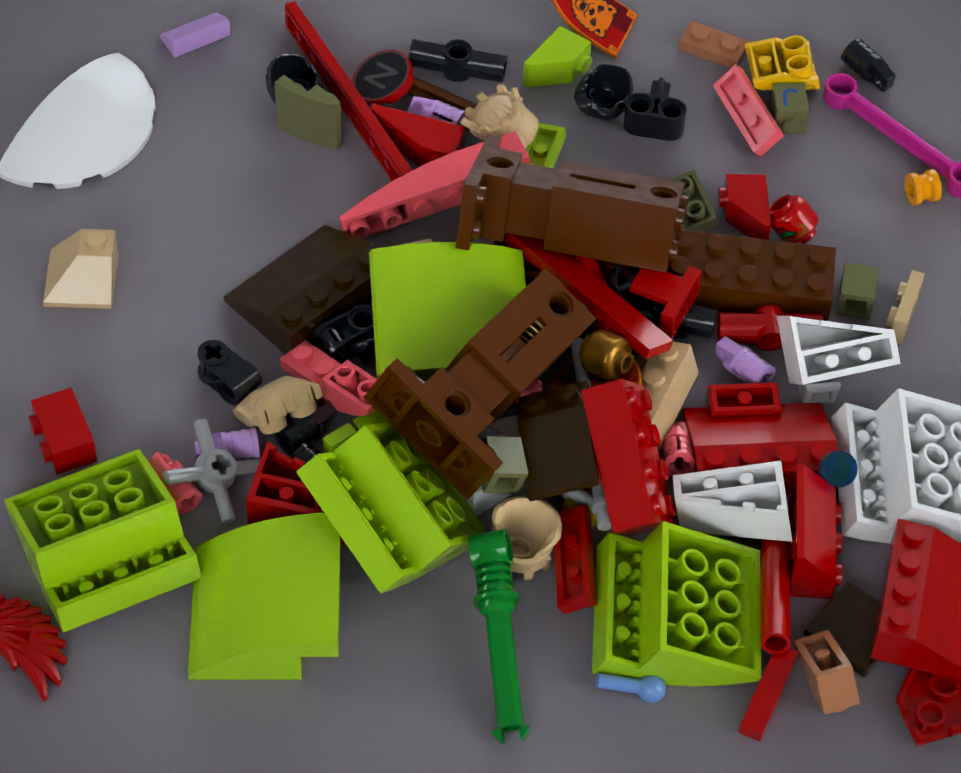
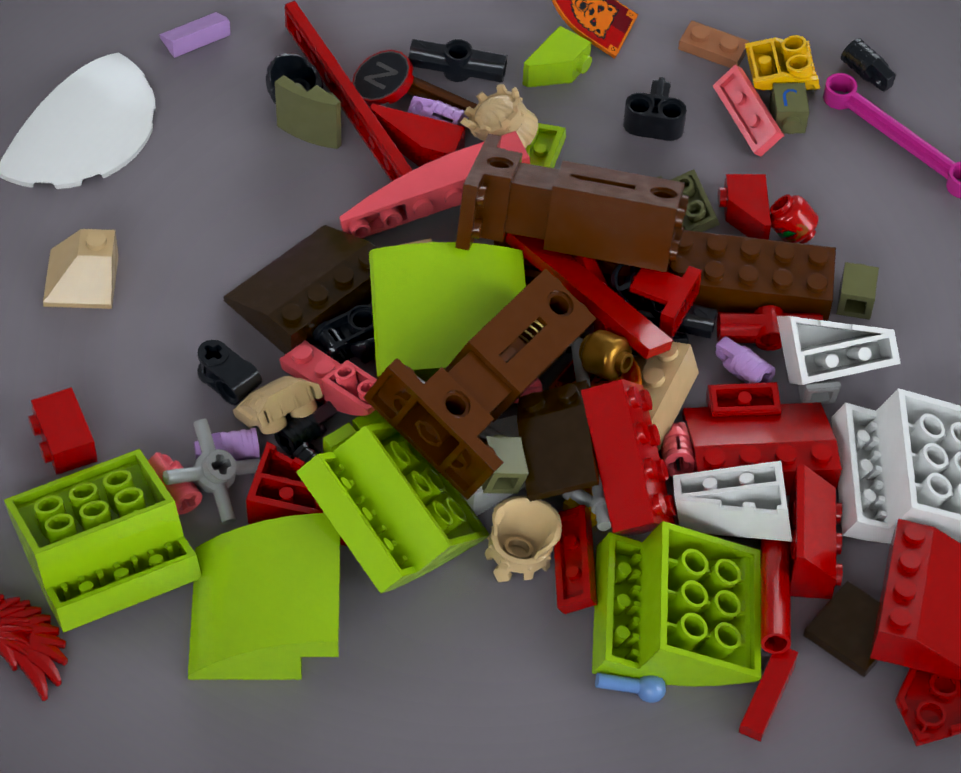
green piece [468,529,531,744] -> none
black hair [574,64,633,120] -> none
nougat slope [793,630,860,715] -> none
tile [819,450,858,487] -> none
tan plate [886,270,925,345] -> none
light orange wheel [904,169,942,206] -> none

